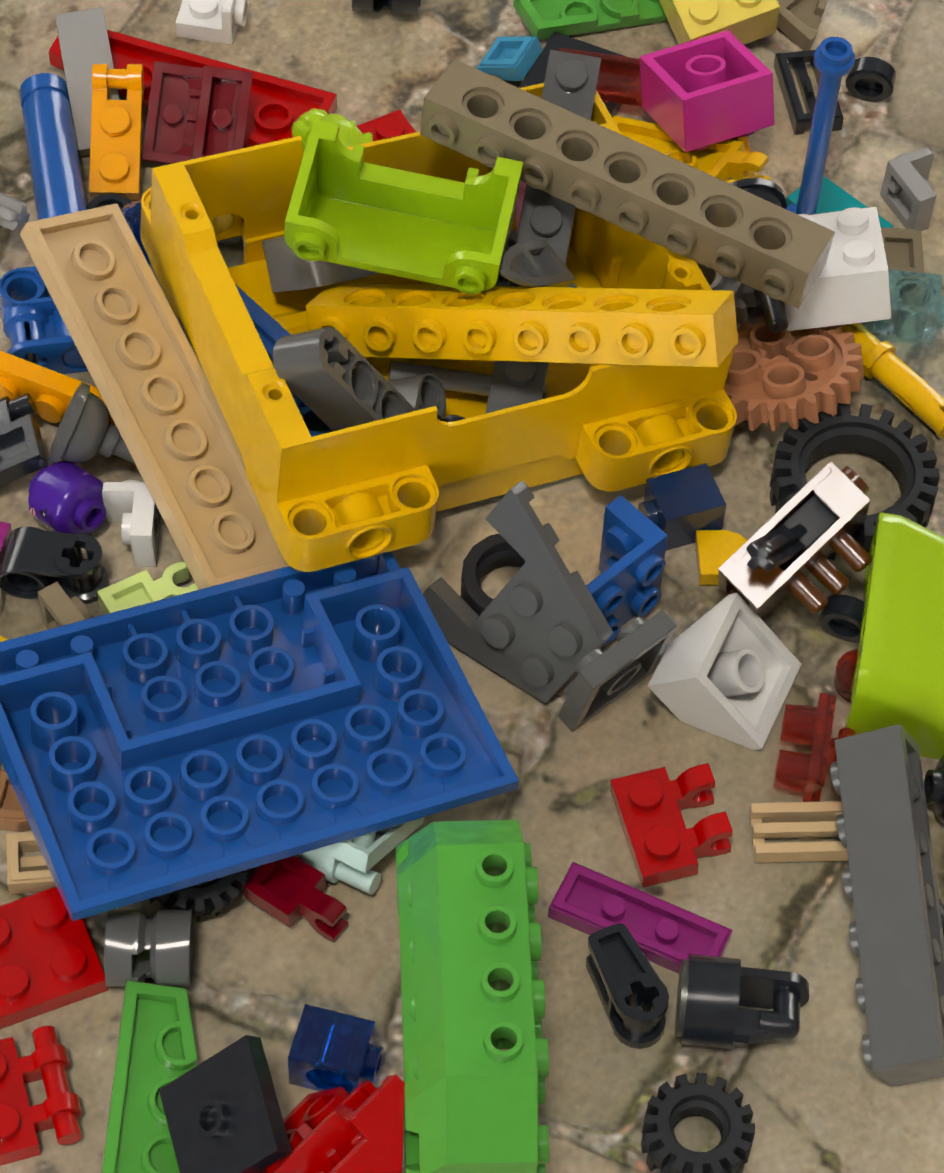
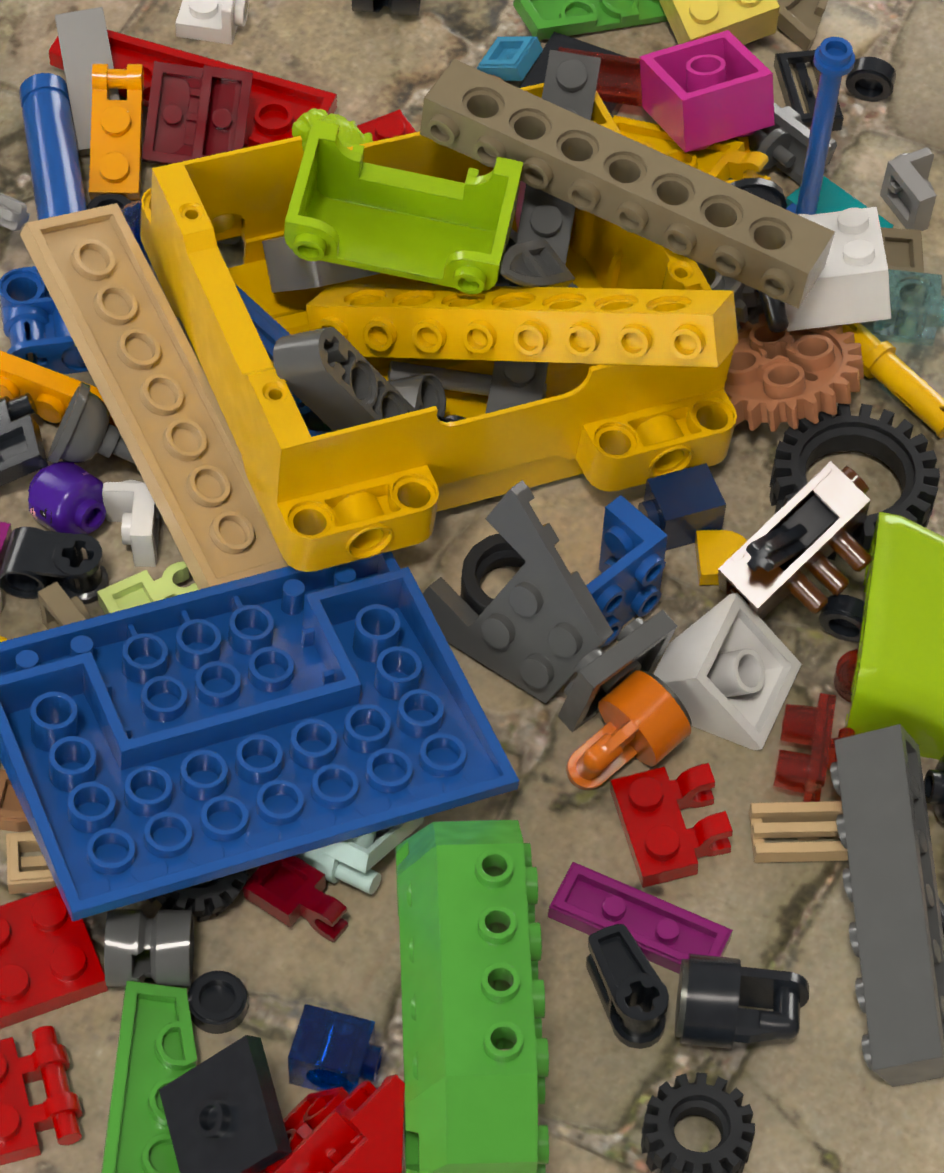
none -> black tile [188,971,248,1034]
none -> orange piece [566,670,692,790]
none -> dark grey hips [748,103,837,185]

